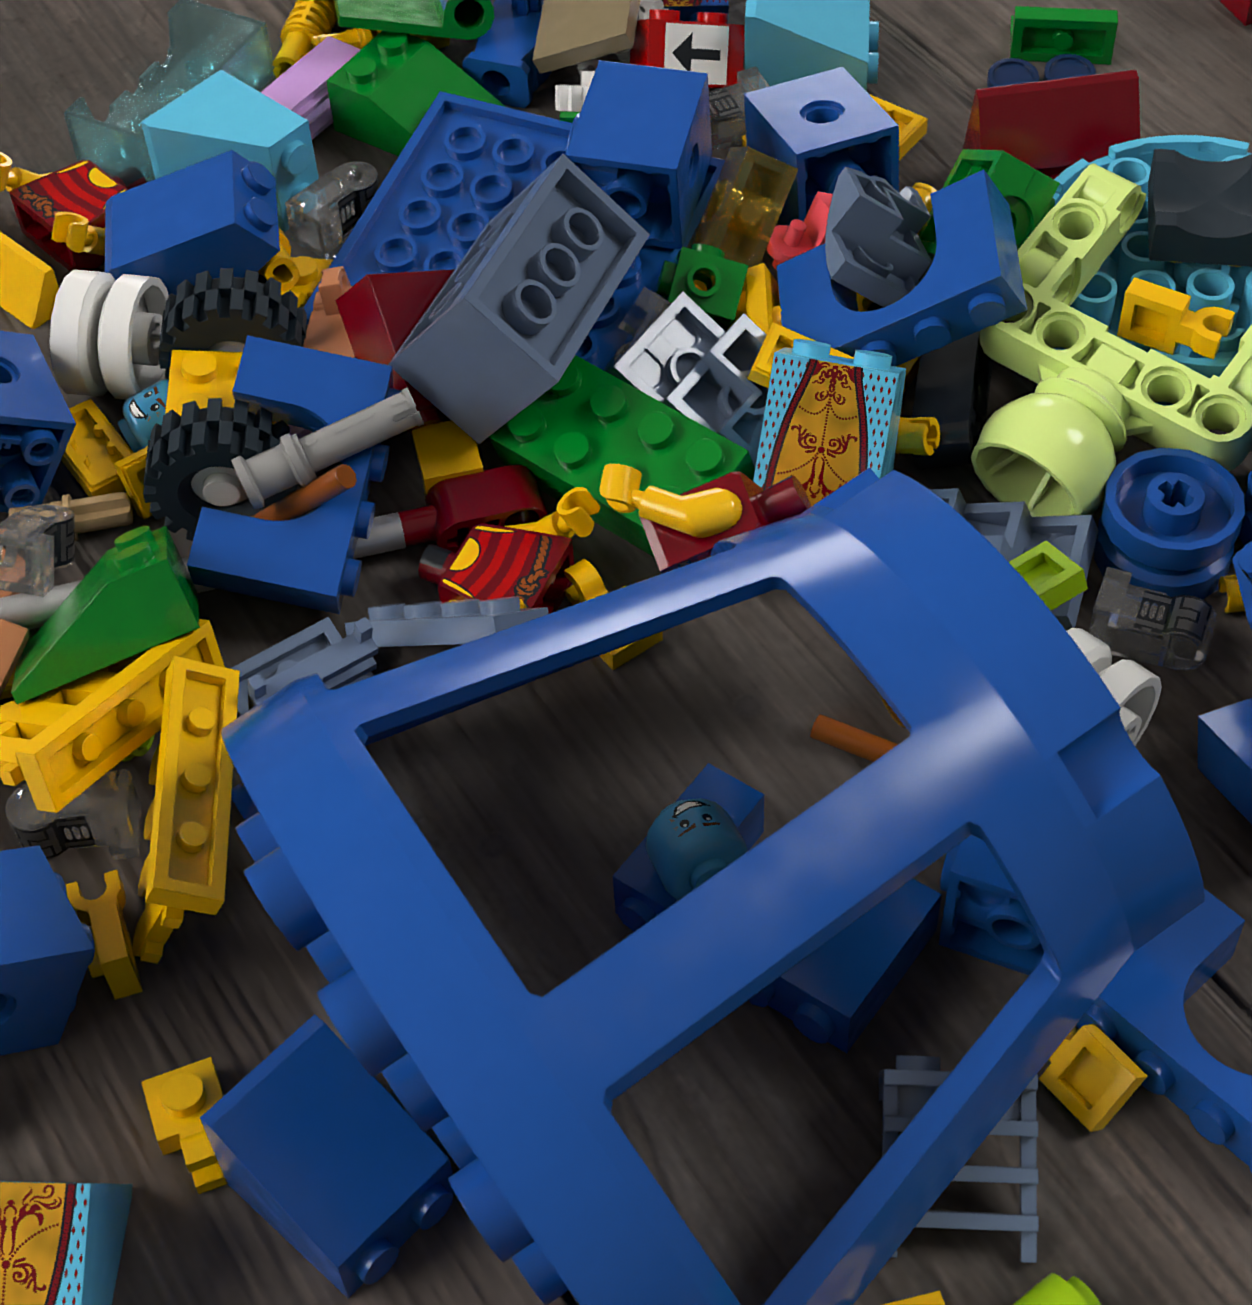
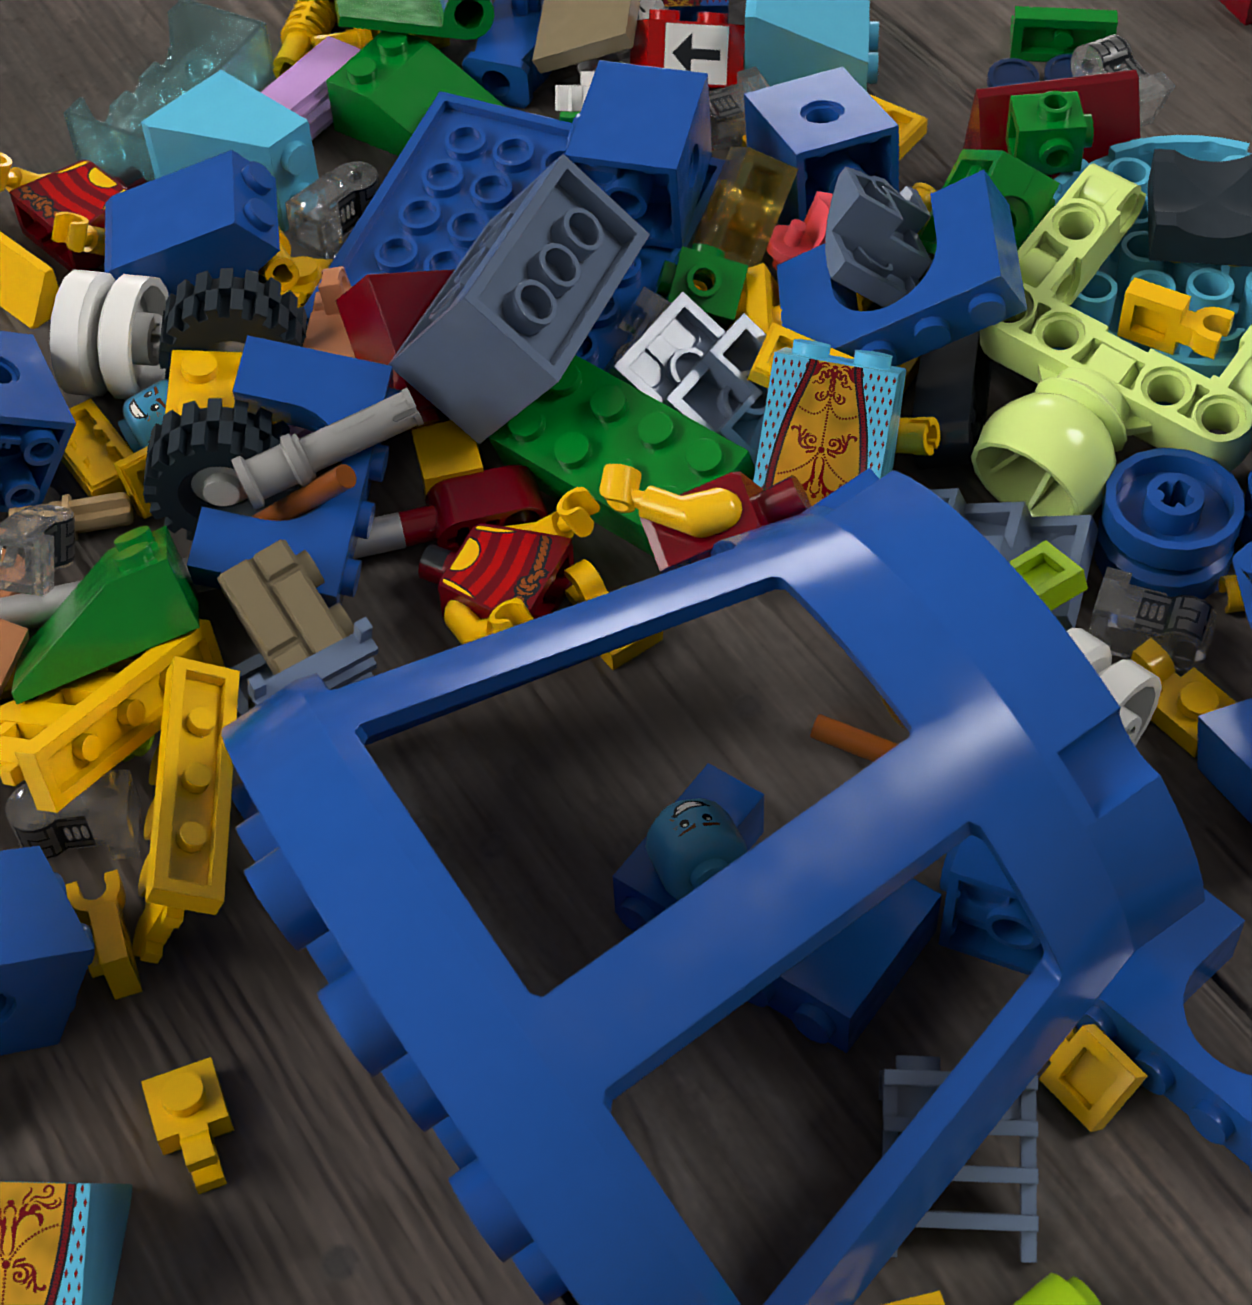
blue slope [200,1014,455,1298] -> none
sand blue plate [344,596,549,647] -> none
none -> dark tan brick [217,539,354,675]
none -> green brick [1005,91,1094,174]
none -> clear leg [1071,34,1176,127]
none -> yellow plate [1131,638,1237,758]

